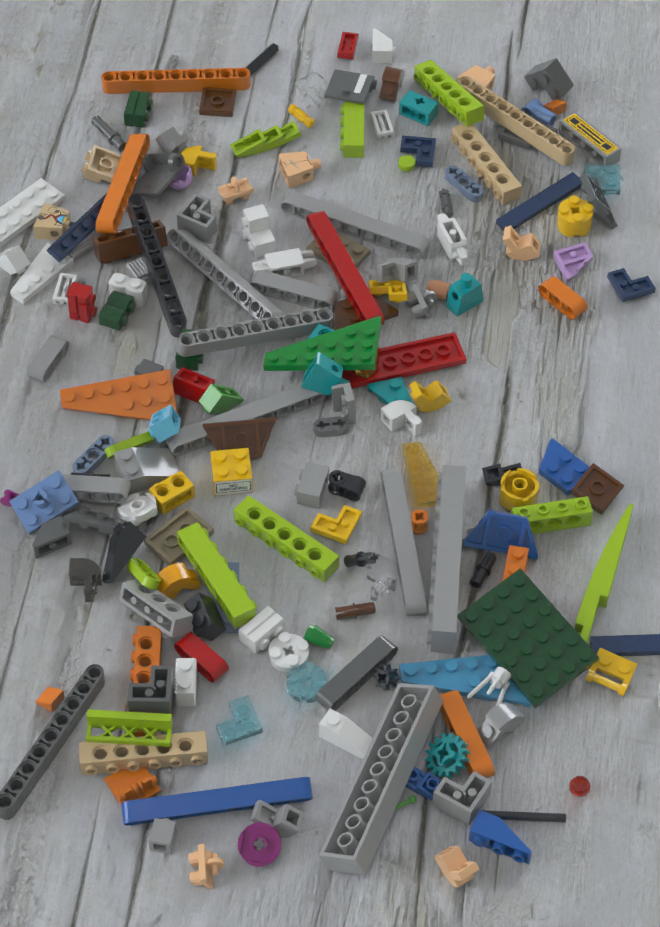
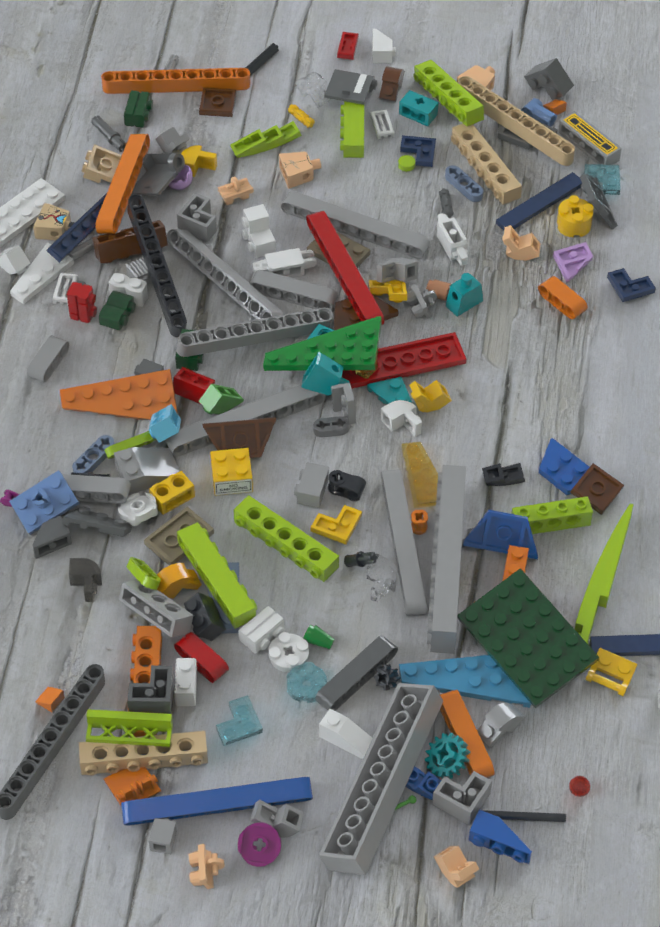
black slope [102,521,147,583] -> none
reddish brown axle [335,602,376,620] -> none
white plant [467,667,511,706] -> none
black axle [469,552,497,589] -> none
yellow brick [499,468,539,512] -> none

